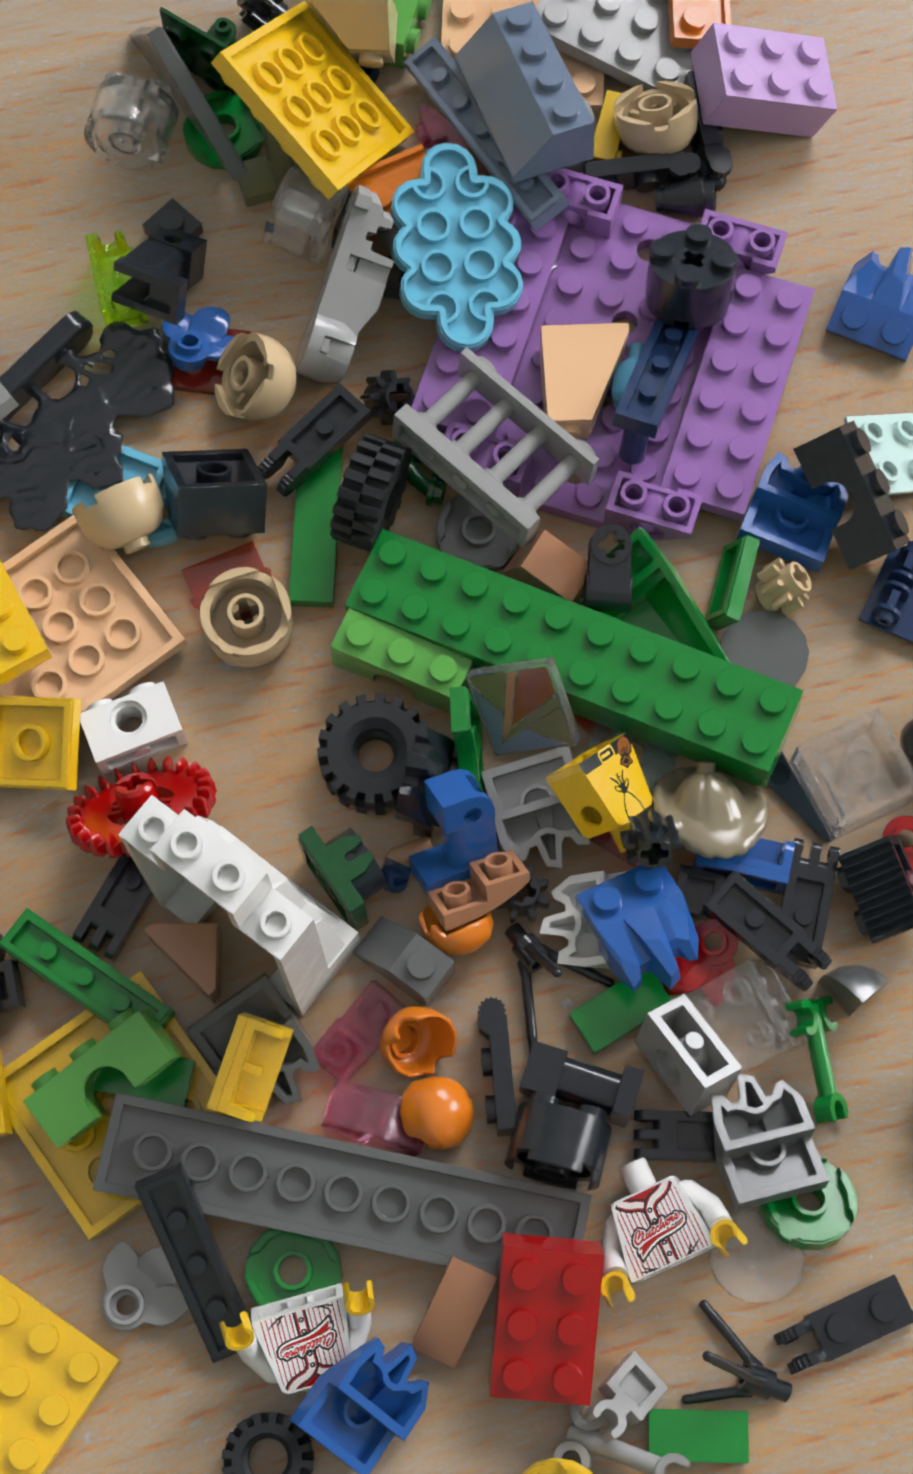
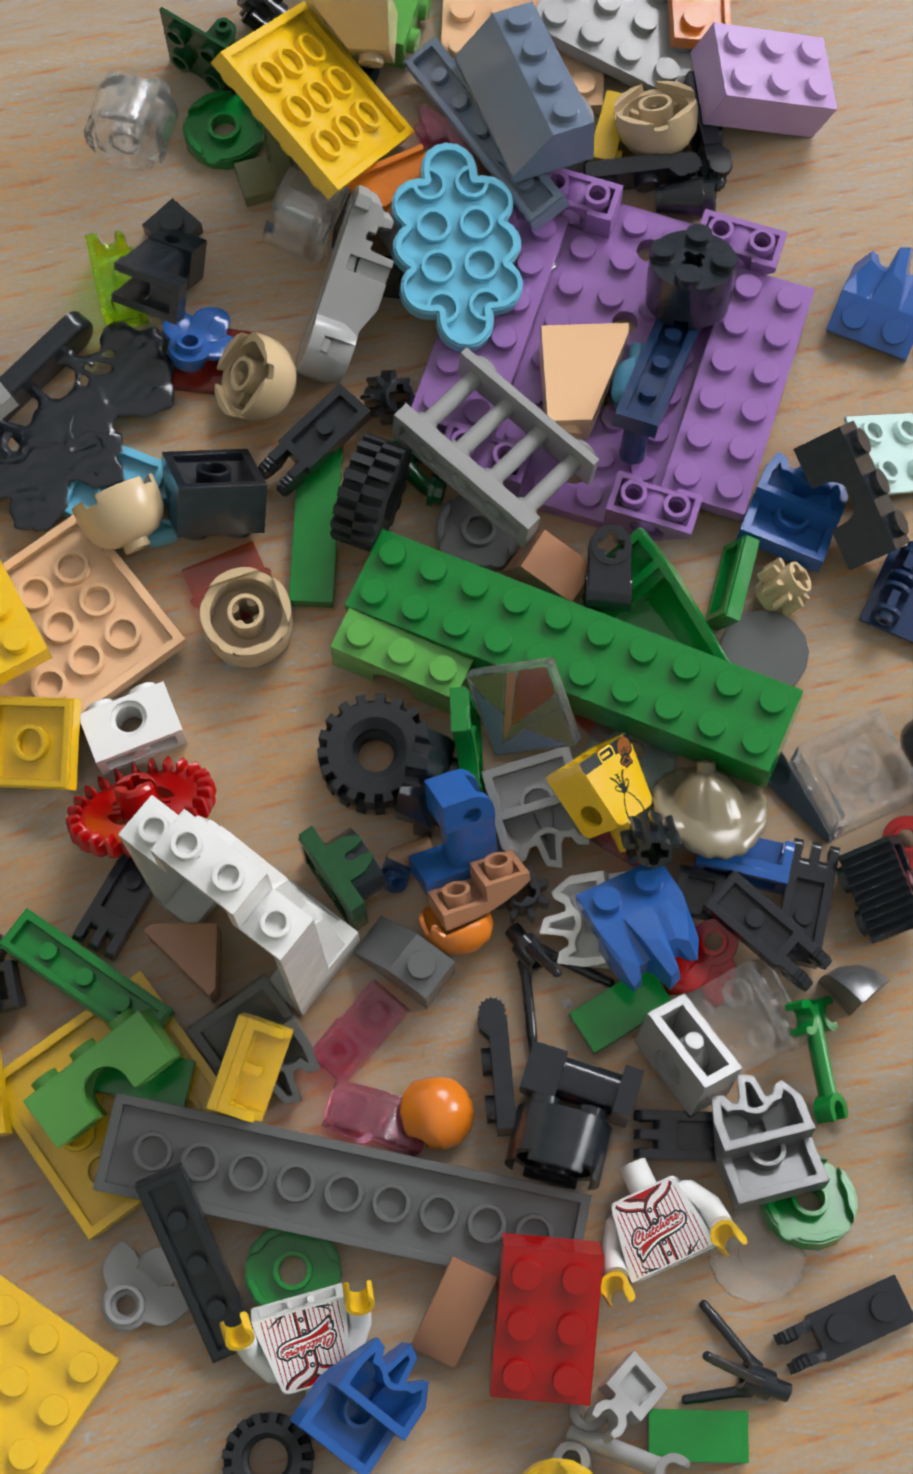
dark grey tile [129,26,248,181] -> none
orange hair [380,1005,457,1078] -> none

